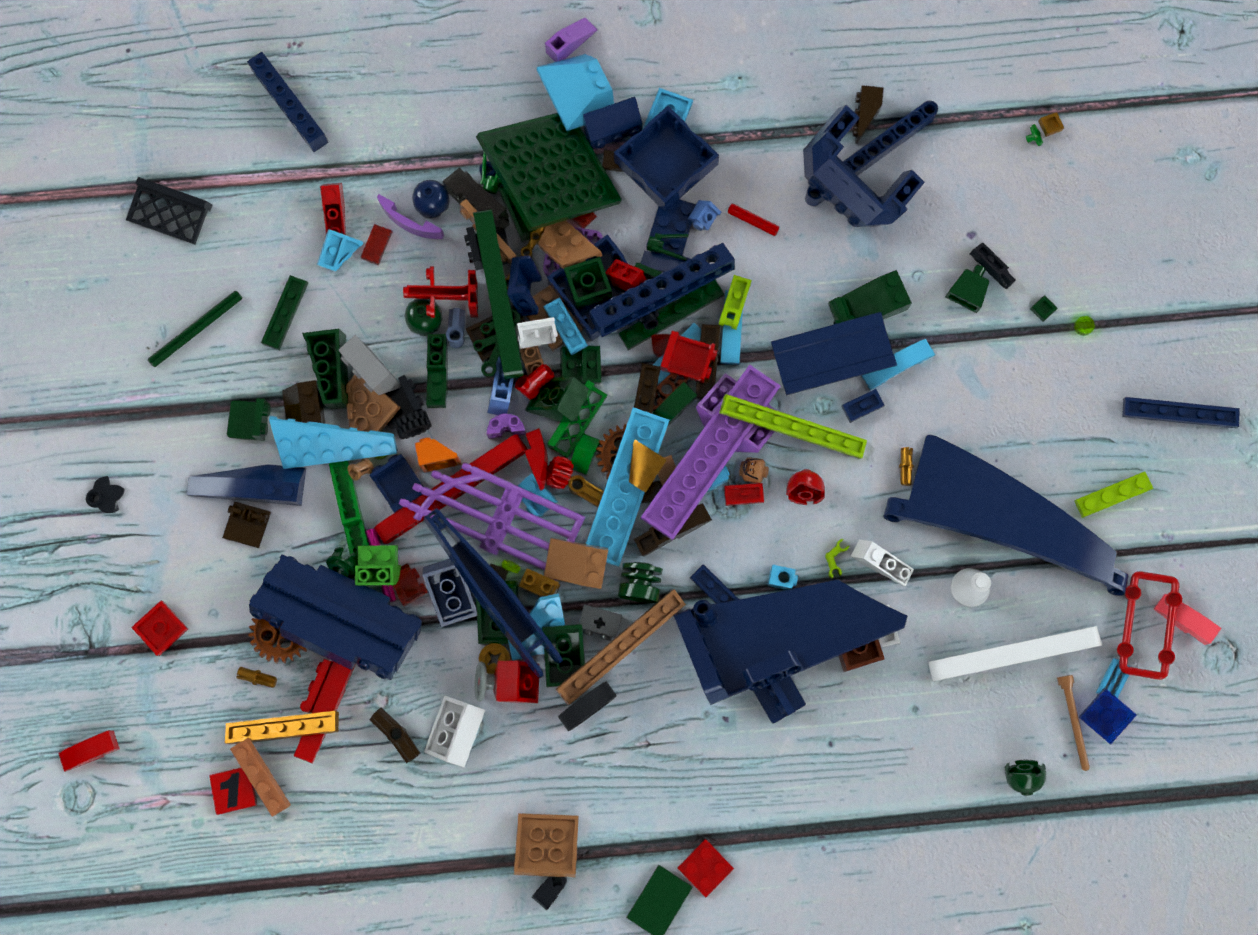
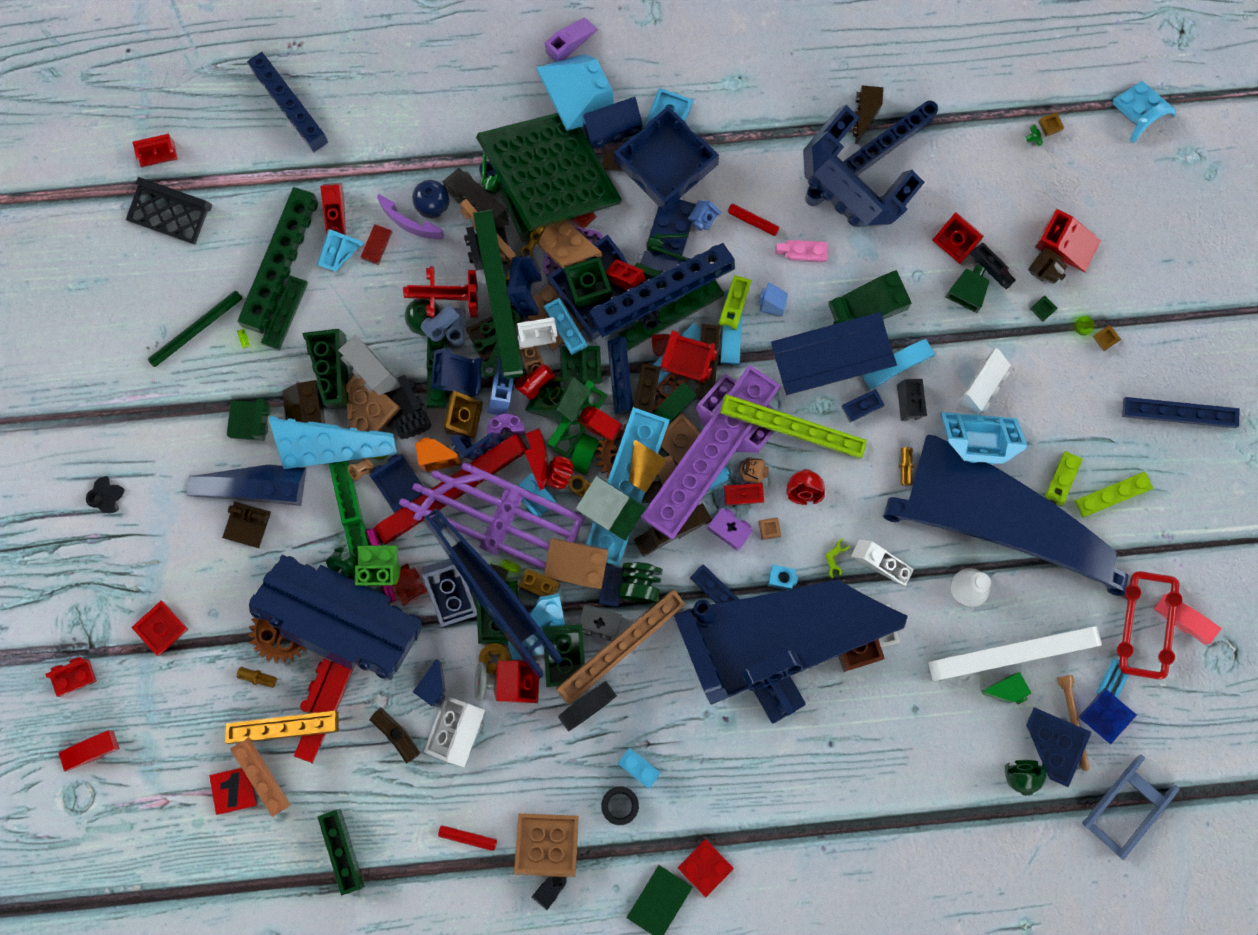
none -> red bracket [45,657,97,697]
none -> red hinge [132,133,178,167]
none -> dark green brick [237,187,318,334]
none -> clear neon green tile [237,329,250,349]
none -> dark green brick [317,809,365,896]
none -> dark blue slope [413,660,446,707]
none -> sand blue piece [421,304,459,342]
none -> dark blue panel [430,348,483,397]
none -> red axle [438,825,497,851]
none -> pearl gold slope [443,391,483,438]
none -> dark blue bracket [450,432,504,460]
none -> slope [576,476,646,541]
none -> red slope [577,405,623,441]
none -> dark blue plate [599,565,624,607]
none -> black tyre [601,786,639,825]
none -> dark blue plate [607,336,633,415]
none -> medium azure brick [617,748,661,789]
none -> medium nougat plate [661,413,700,465]
none -> medium lavender brick [707,508,753,551]
none -> medium blue slope [758,283,788,317]
none -> medium nougat tile [758,517,781,540]
none -> bright pink hinge [775,240,828,262]
none -> black hinge [897,379,927,421]
none -> red slope [932,212,984,264]
none -> medium azure slope [941,412,1027,465]
none -> white slope [958,348,1011,415]
none -> green slope [981,672,1032,705]
none -> dark blue plate [1026,707,1092,788]
none -> dark brown helmet [1028,247,1067,284]
none -> slope [1035,209,1101,273]
none -> lime plate [1044,451,1083,507]
none -> sand blue piece [1082,754,1180,861]
none -> pearl gold plate [1093,325,1121,351]
none -> medium azure piece [1112,81,1176,143]

